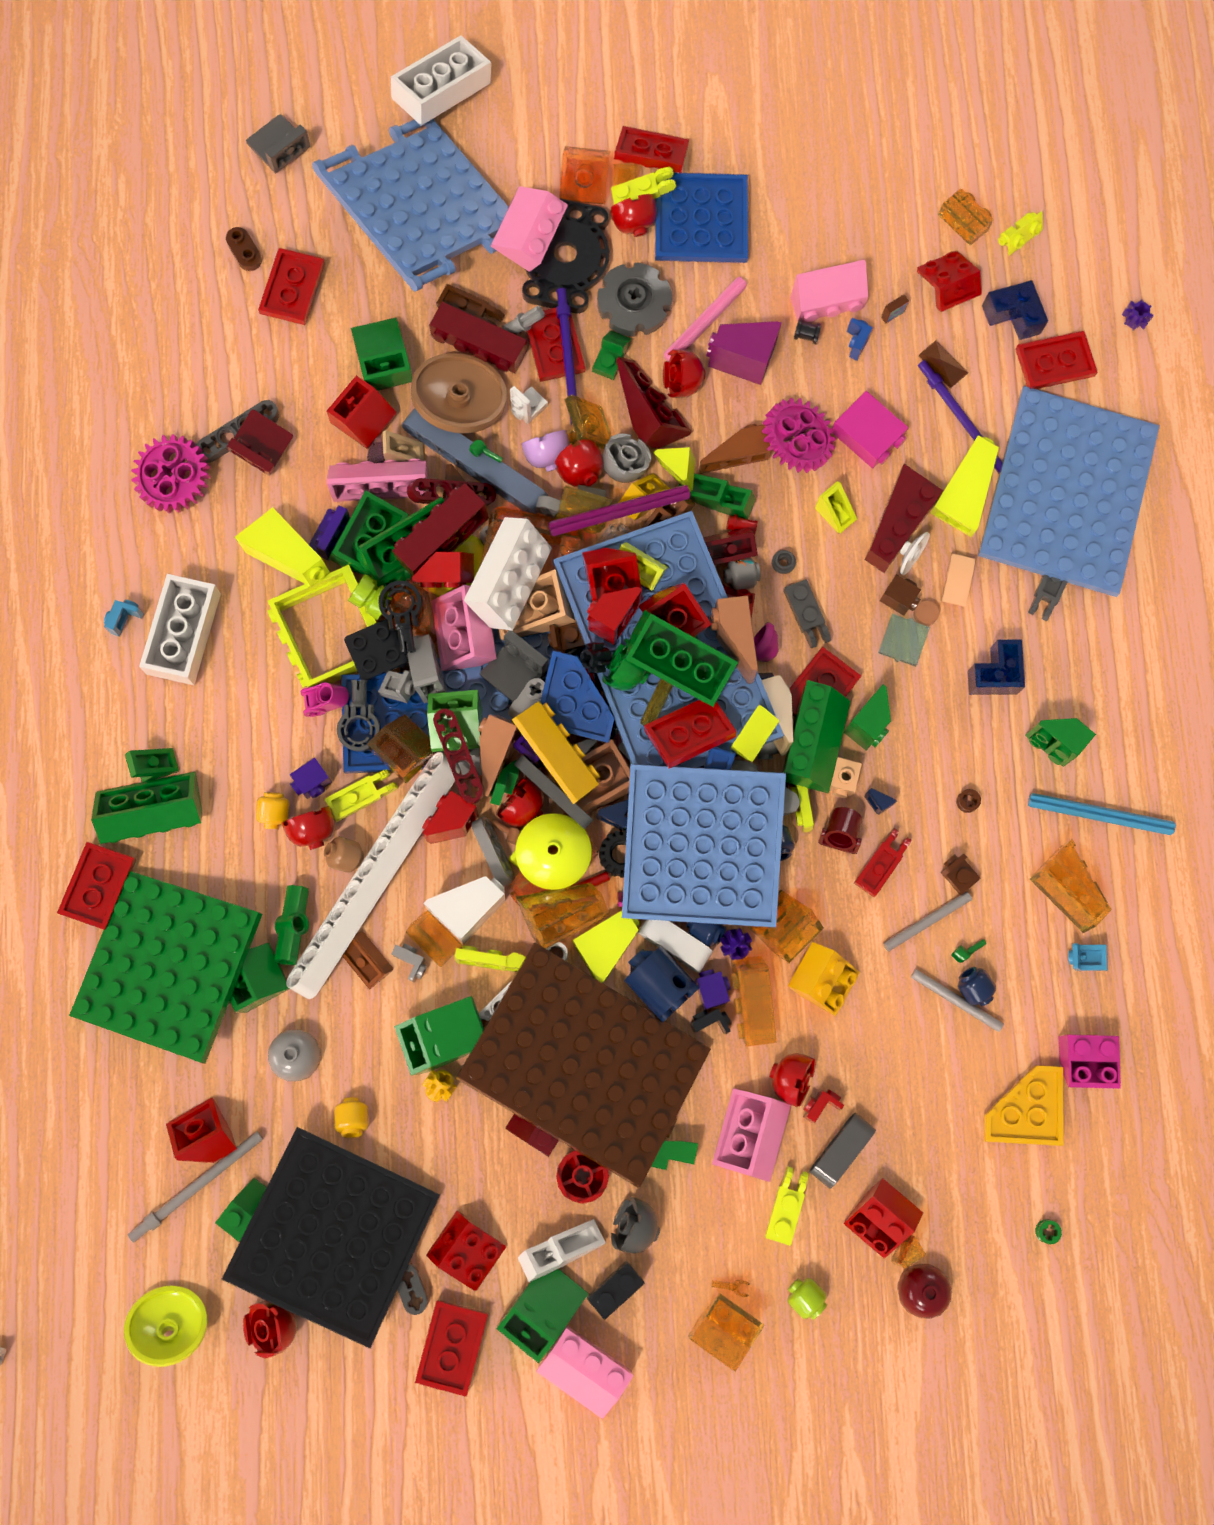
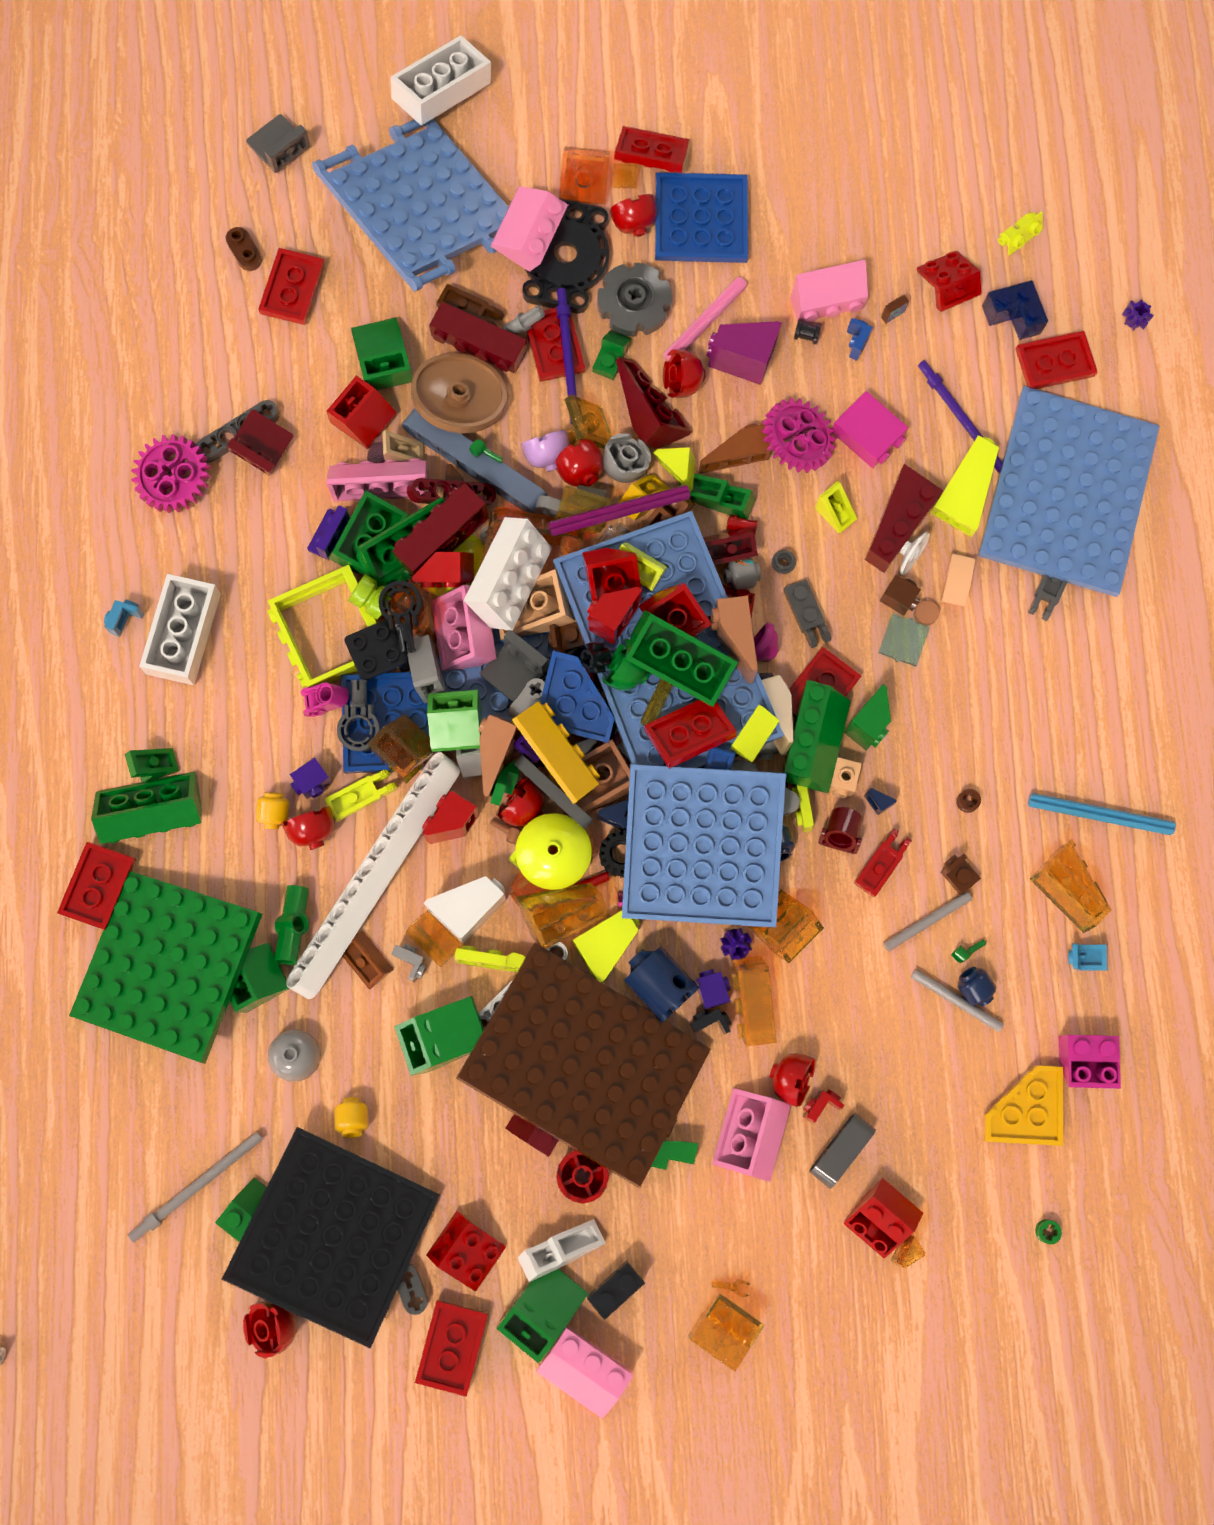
neon yellow dish [124,1286,208,1367] -> none
red slope [166,1097,237,1163] -> none
neon yellow slope [235,507,330,587] -> none
medium nougat head [324,836,364,873] -> none
light grey bracket [378,670,416,703] -> none
yellow gear [422,1070,457,1102] -> none
dark red beam [433,709,484,804] -> none
light grey beam [472,816,515,887] -> none
white bracket [510,386,548,424] -> none
neon yellow hinge [611,167,676,205] -> none
dark grey cylinder [611,1197,660,1253] -> none
white beam [638,920,713,973] -> none
dark blue head [687,922,726,947] -> none
neon yellow hinge [765,1166,809,1246] -> none
lime head [787,1278,827,1320] -> none
yellow slope [788,942,860,1016] -> none
dark red cylinder [897,1264,952,1319] -> none
reddish brown slope [919,340,968,389] -> none
clear yellow brick [938,188,994,246] -> none
clear blue brick [967,639,1025,695] -> none
green slope [1025,718,1096,767] -> none

